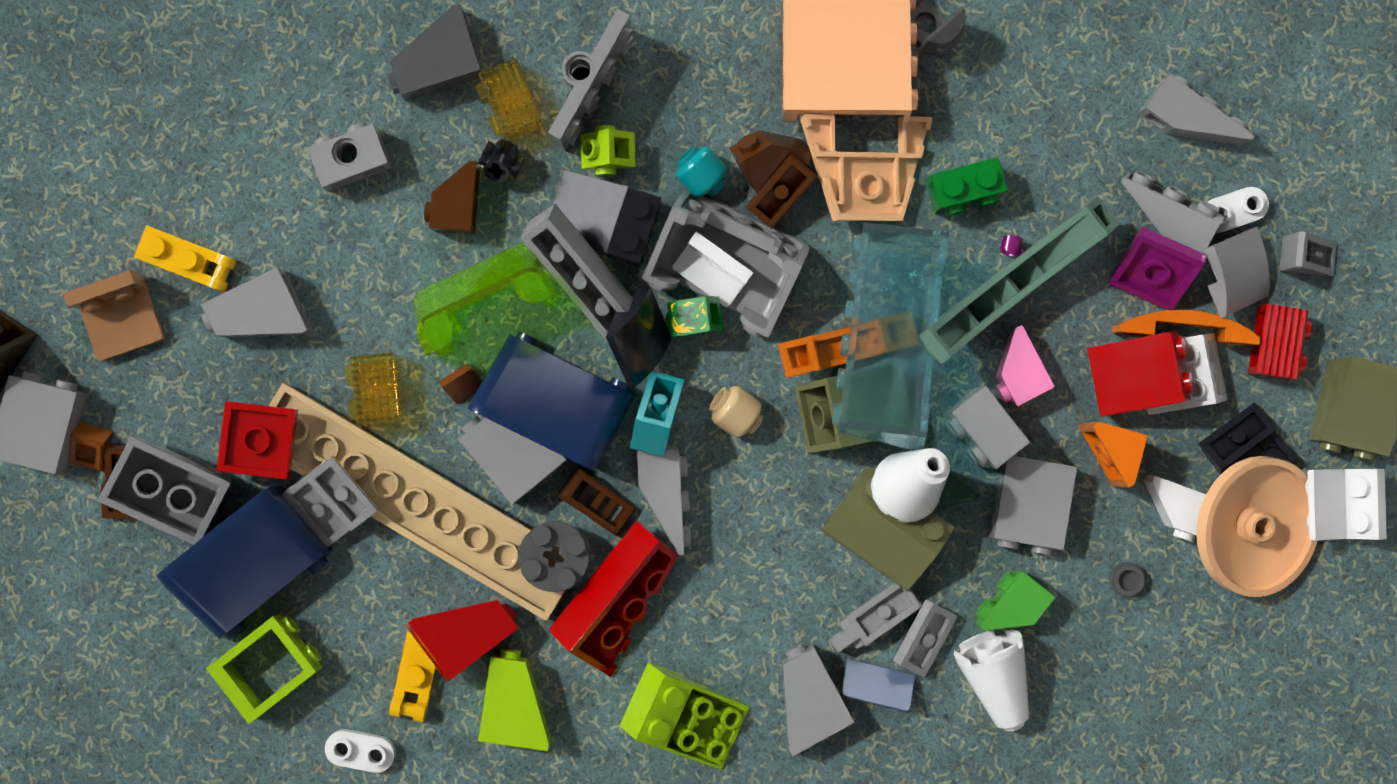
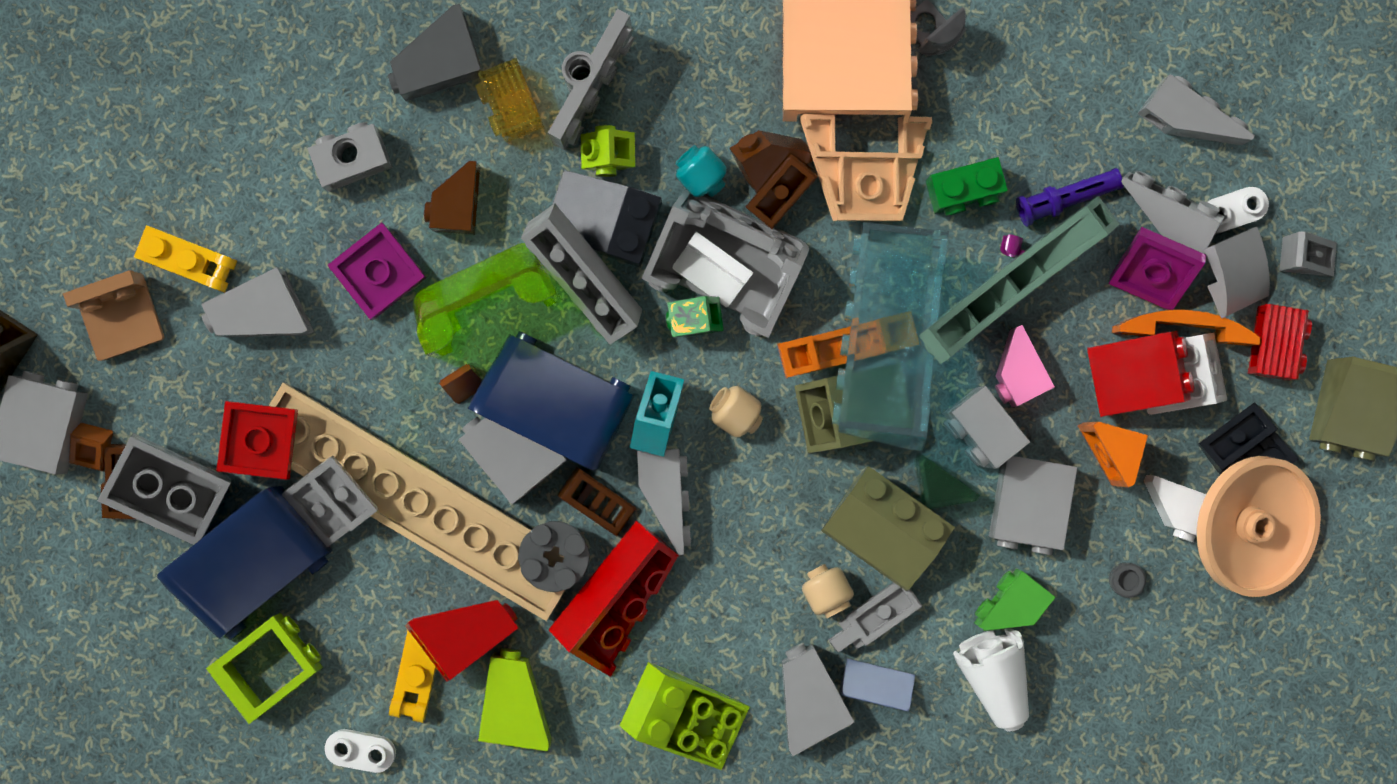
clear yellow brick [345,353,403,427] -> none
black gear [478,139,524,183] -> none
black slope [606,287,671,388] -> none
white cone [871,448,950,523] -> none
light grey plate [893,599,958,678] -> none
white bracket [1305,469,1387,541] -> none
none -> magenta plate [327,222,427,321]
none -> tan head [802,564,854,618]
none -> dark purple pin [1016,168,1124,227]

